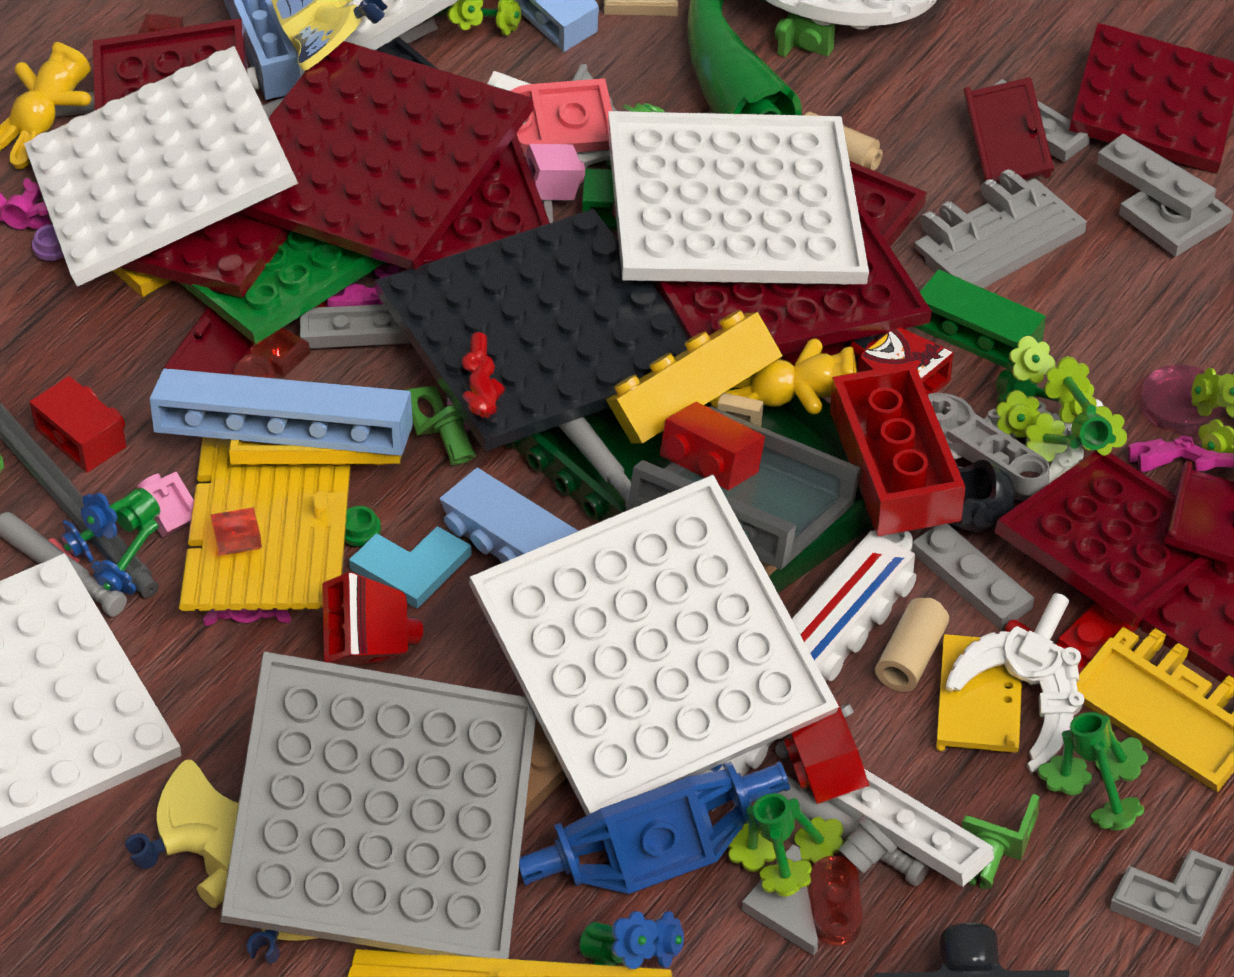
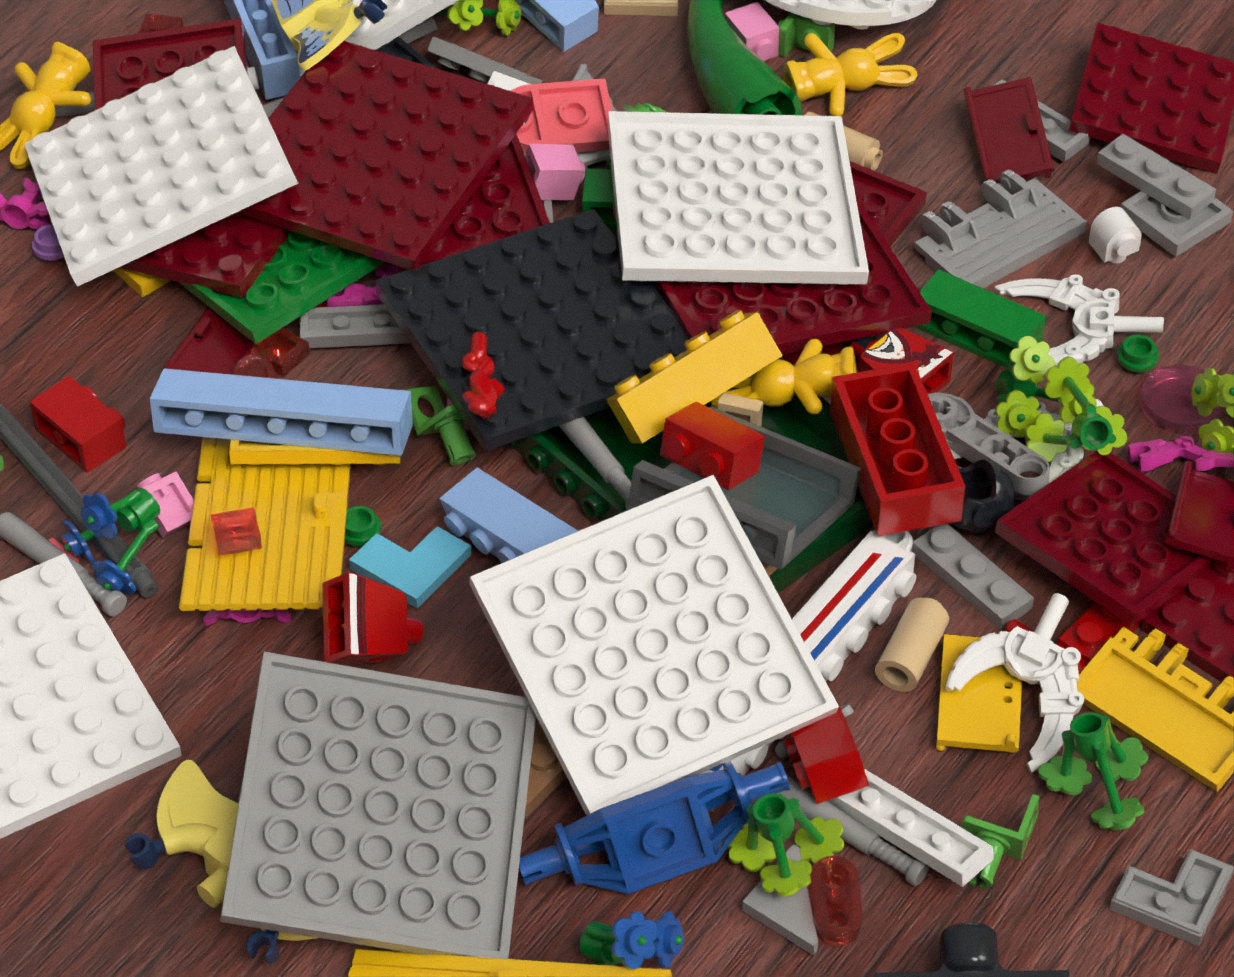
light grey piece [838,814,897,874] -> none
none -> light grey plate [427,37,542,84]
none -> bright pink brick [725,2,779,61]
none -> yellow animal [782,33,917,116]
none -> white bar [995,274,1164,366]
none -> white plate [1089,207,1141,263]
none -> green plate [1117,334,1159,372]

